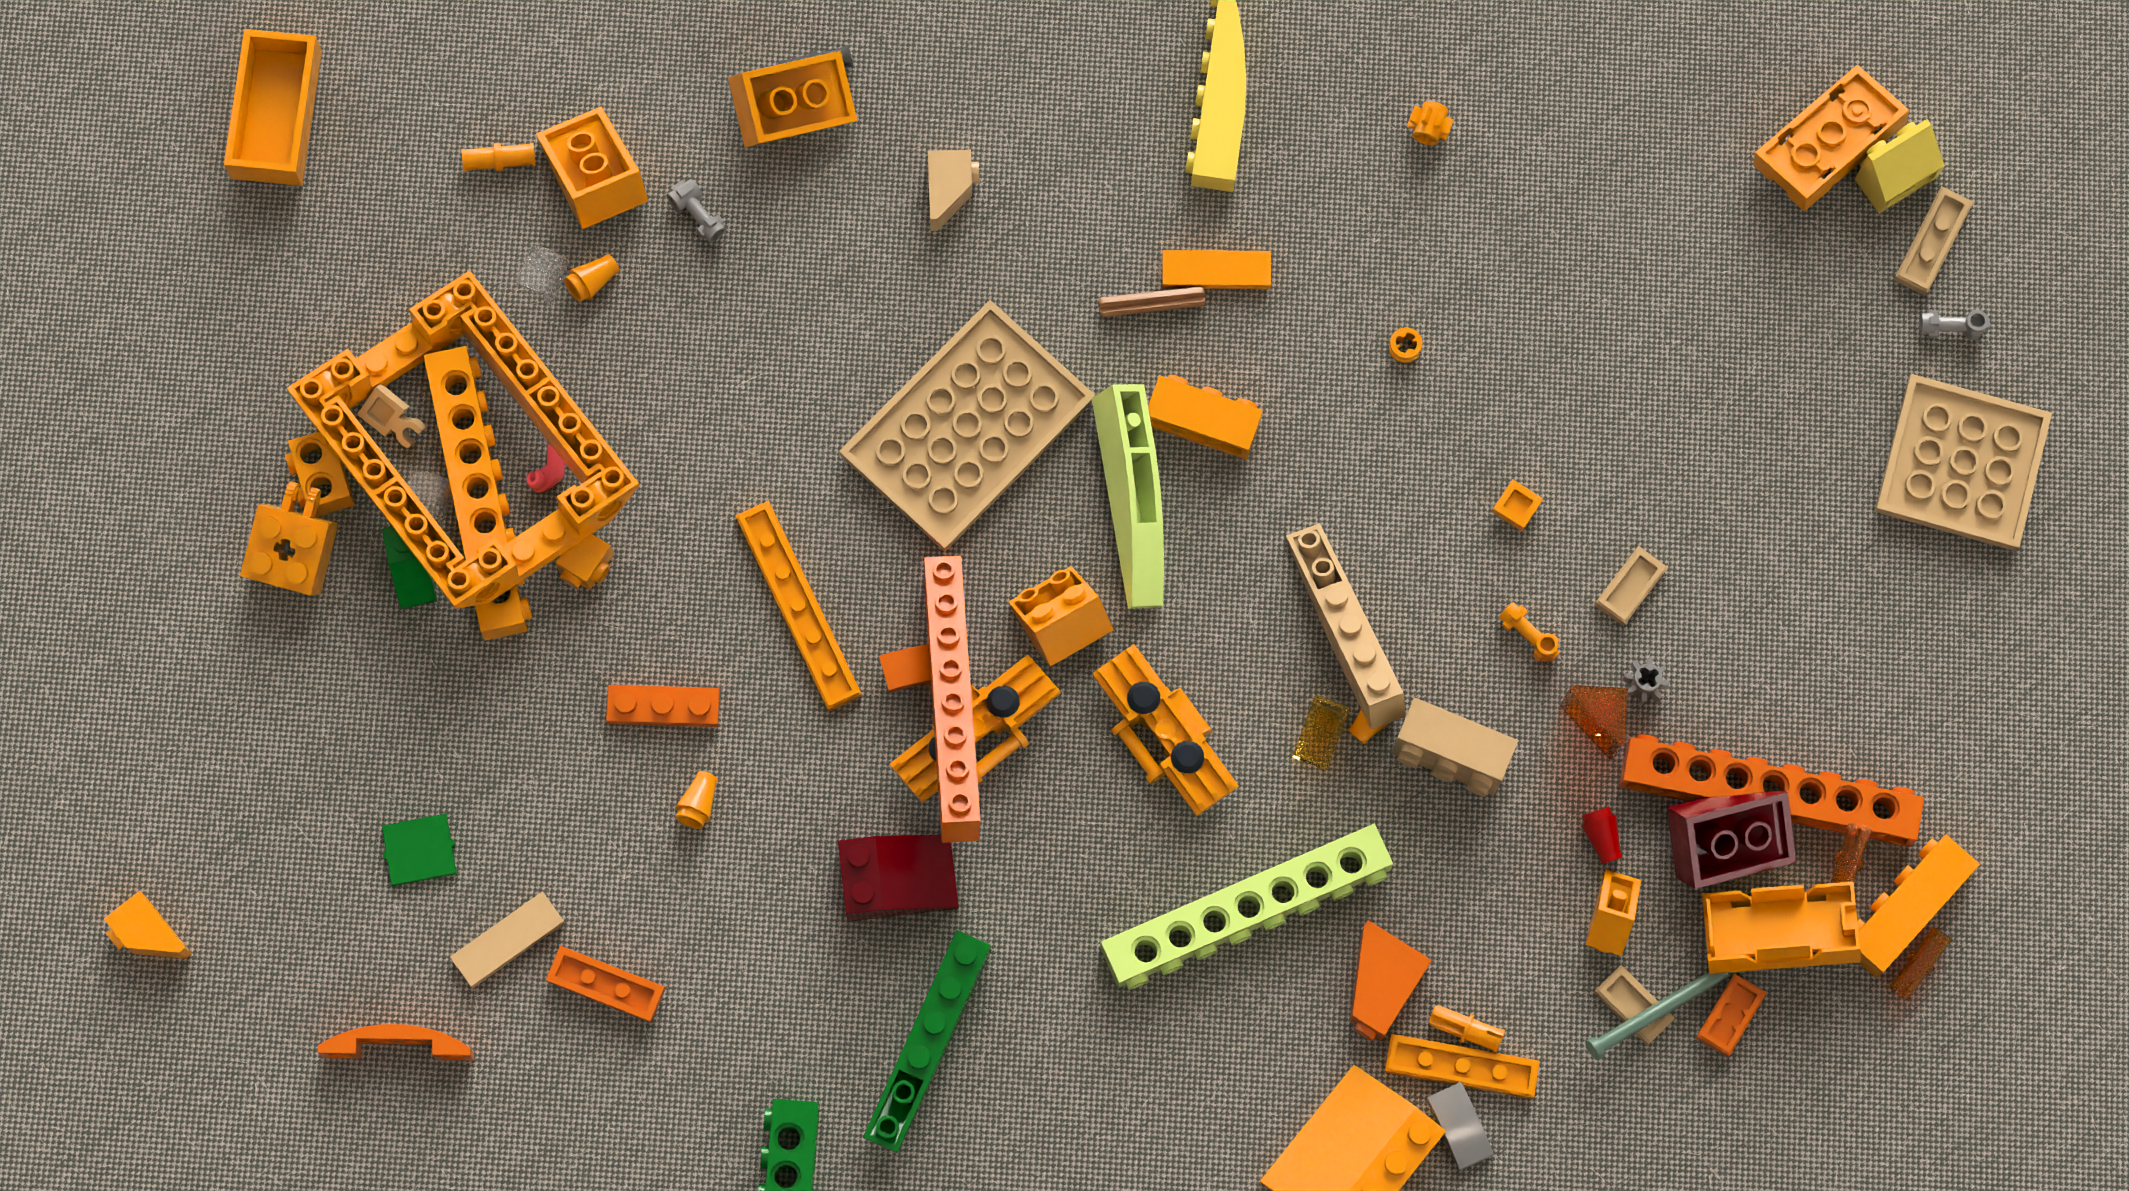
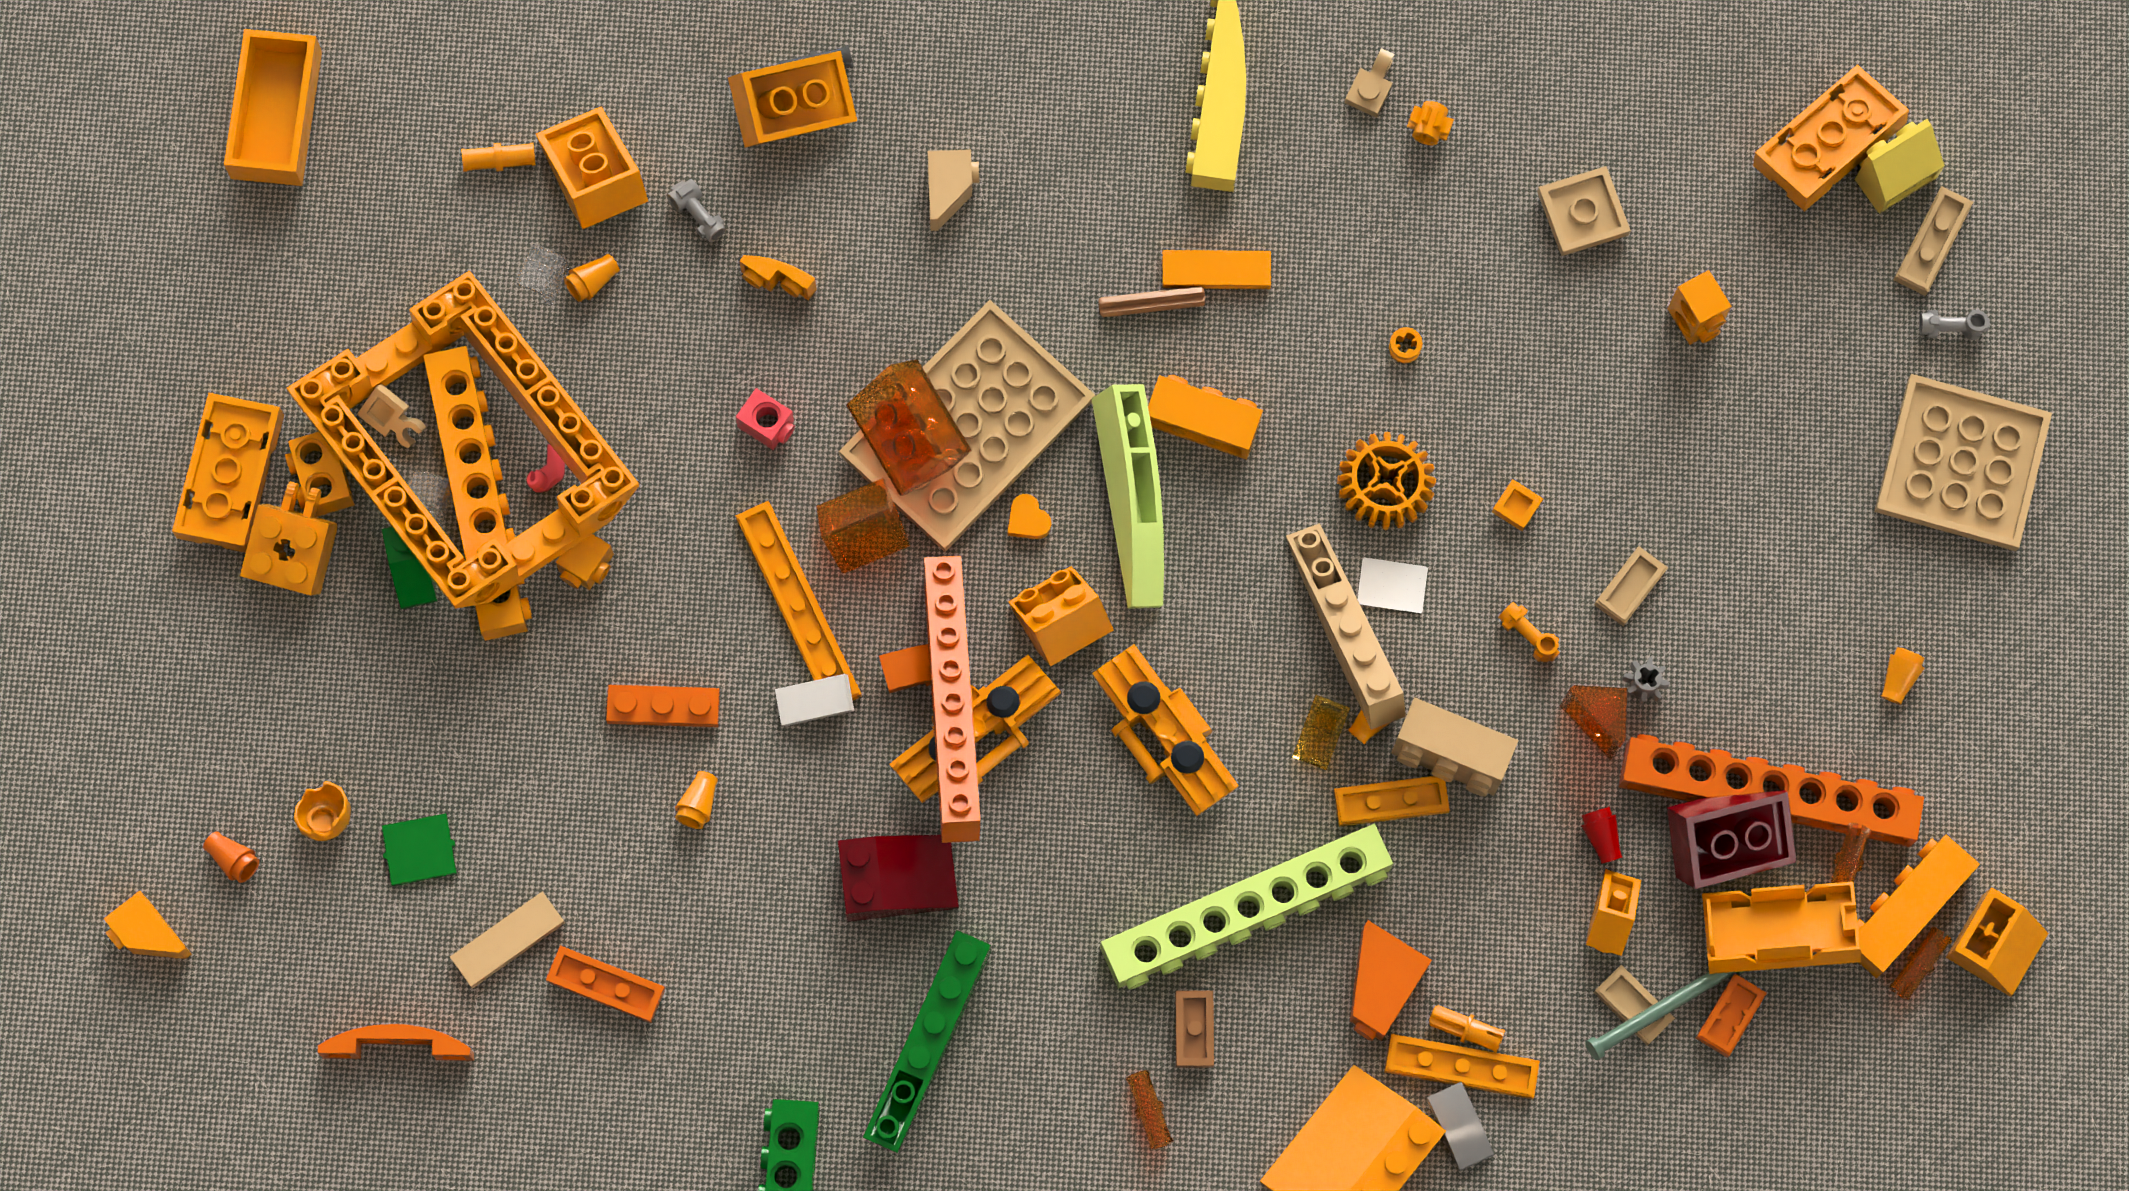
none -> light orange piece [172,392,284,553]
none -> orange cone [203,831,259,883]
none -> light orange hair [294,781,351,841]
none -> coral brick [735,388,795,450]
none -> light orange slope [739,255,817,301]
none -> white tile [775,674,854,726]
none -> clear orange slope [816,478,911,574]
none -> clear orange slope [846,359,972,496]
none -> light orange tile [1008,494,1051,539]
none -> clear orange pin [1126,1070,1174,1150]
none -> medium nougat plate [1175,991,1214,1068]
none -> light orange tile [1334,776,1450,827]
none -> light orange gear [1337,431,1436,530]
none -> tan plate [1345,48,1394,118]
none -> white sticker [1357,558,1428,613]
none -> tan plate [1537,166,1631,256]
none -> light orange brick [1667,270,1732,345]
none -> light orange cone [1881,647,1925,705]
none -> light orange slope [1946,887,2049,997]

